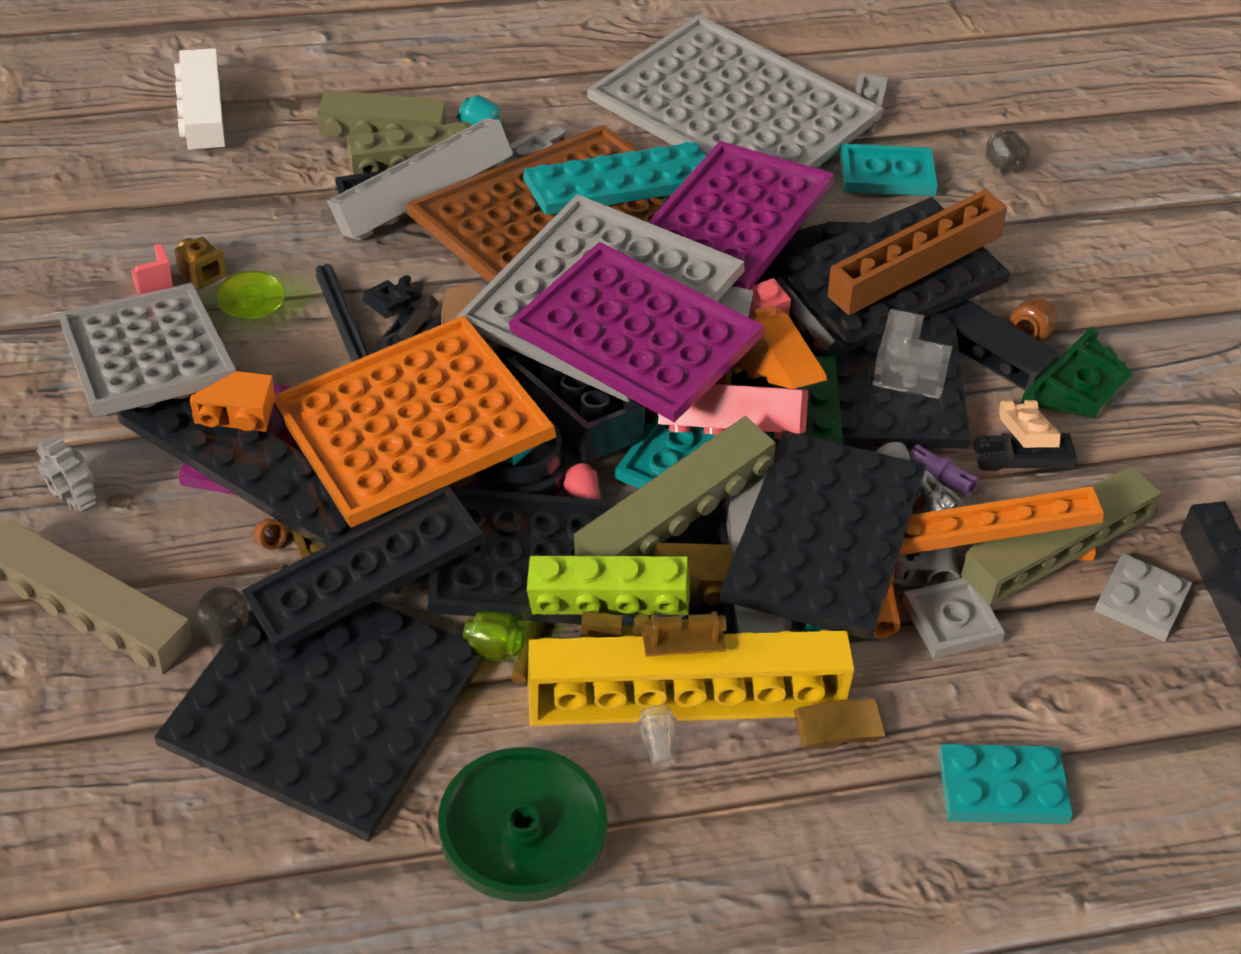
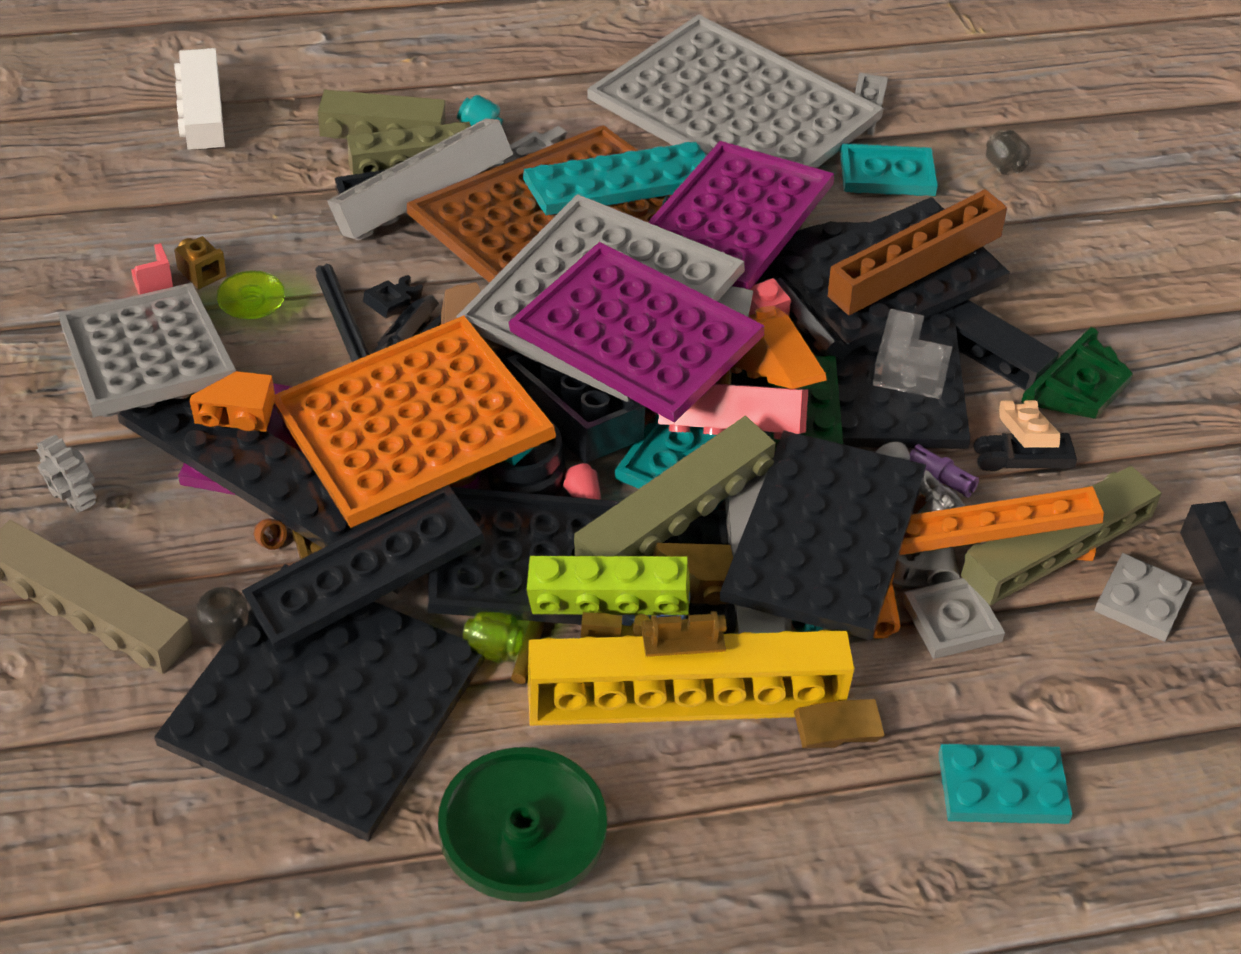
clear cone [637,706,677,769] -> none
dark orange head [1009,298,1058,342] -> none

